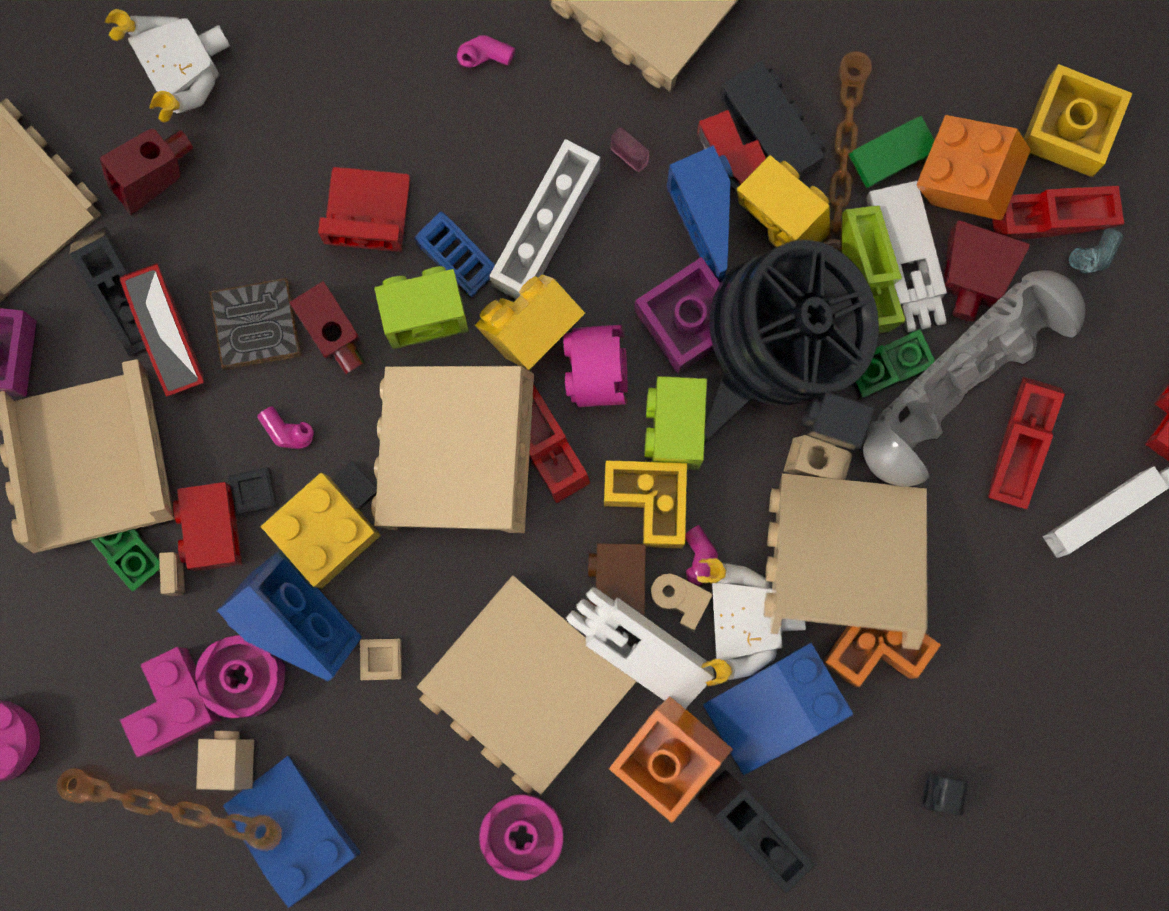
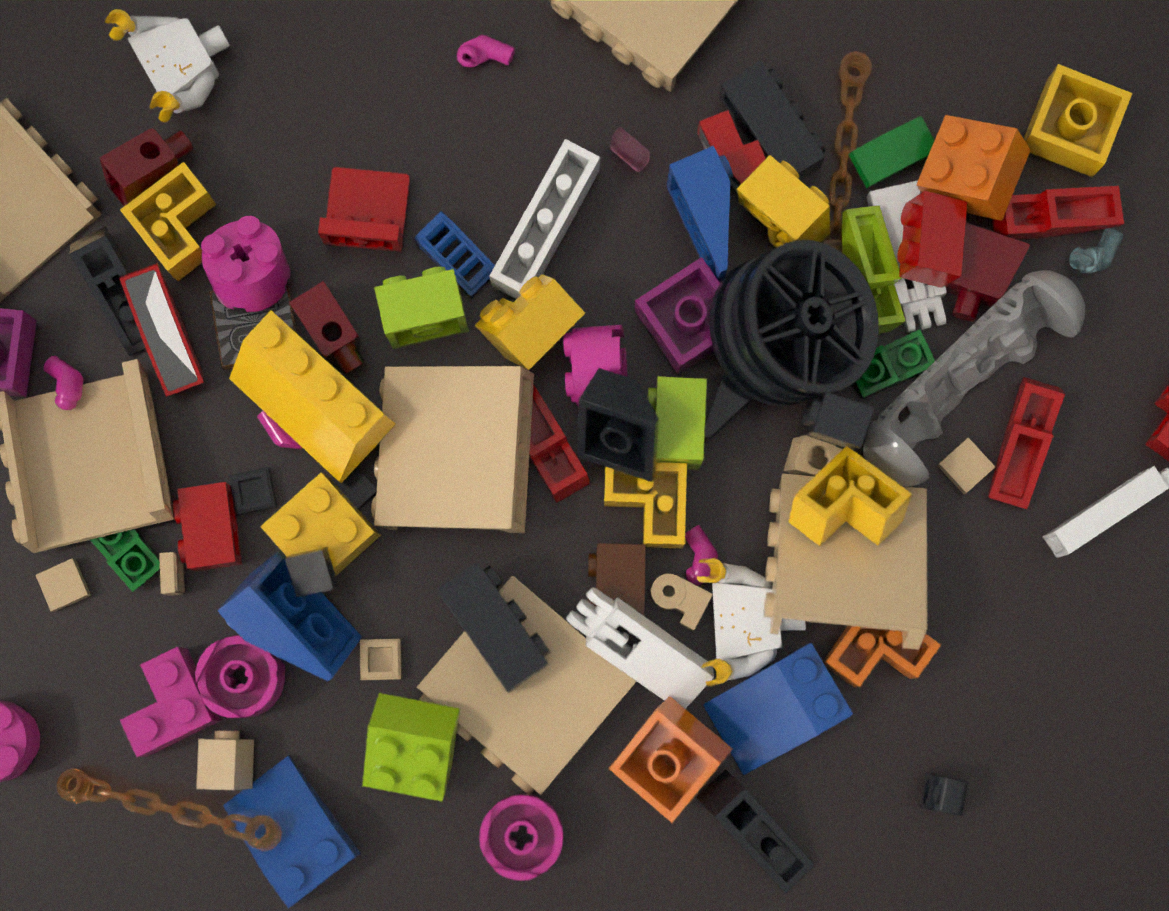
none -> tan tile [36,558,91,612]
none -> dark pink arm [43,356,84,410]
none -> yellow brick [120,162,217,282]
none -> dark pink brick [201,216,291,312]
none -> yellow slope [229,310,396,483]
none -> black tile [285,547,338,597]
none -> lime brick [362,693,460,802]
none -> black brick [437,562,551,693]
none -> black slope [577,368,659,482]
none -> yellow brick [788,446,912,546]
none -> red brick [897,191,967,288]
none -> tan tile [937,437,995,494]

